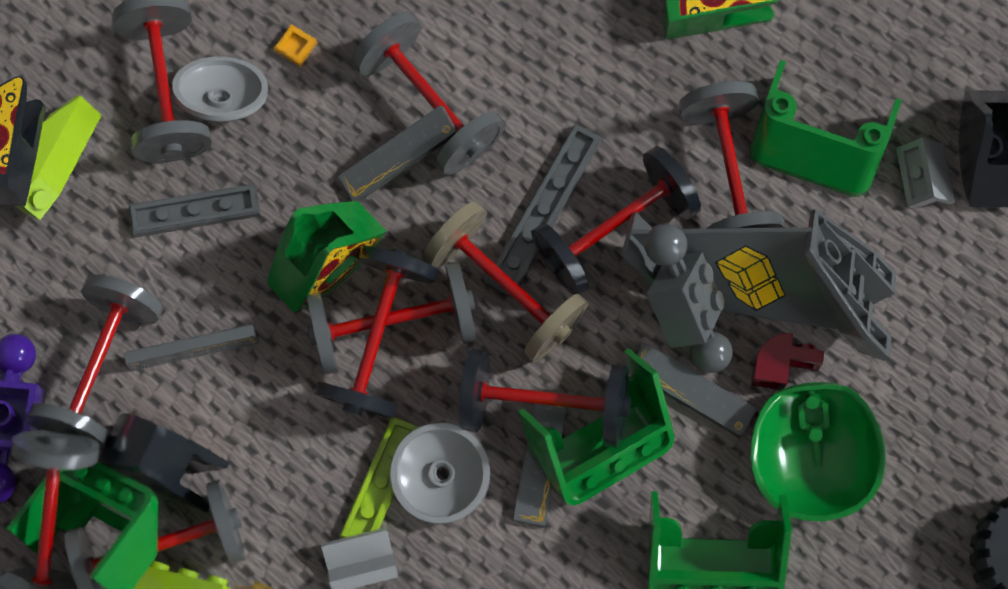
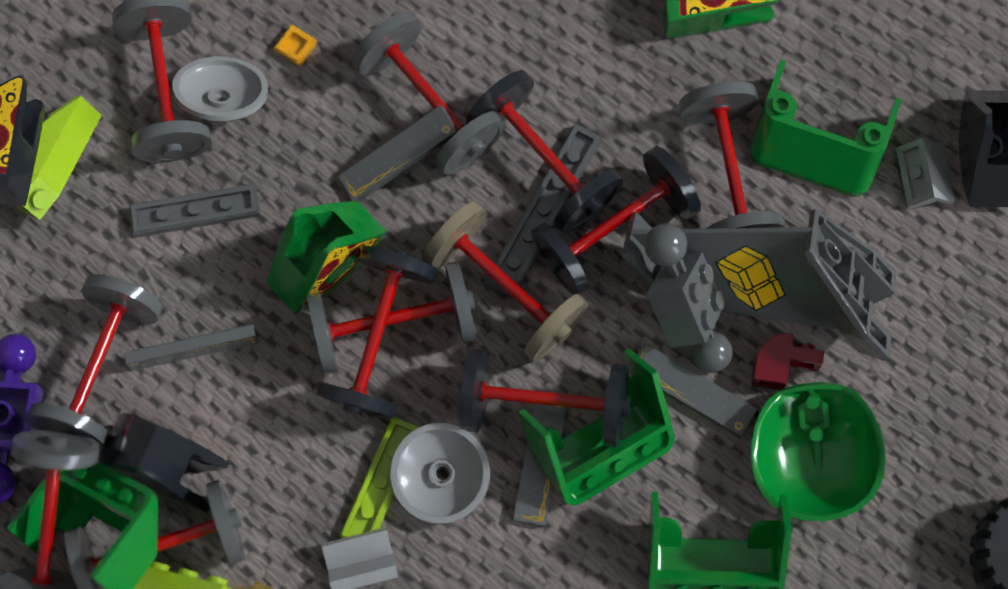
none -> black piece [466,70,623,234]

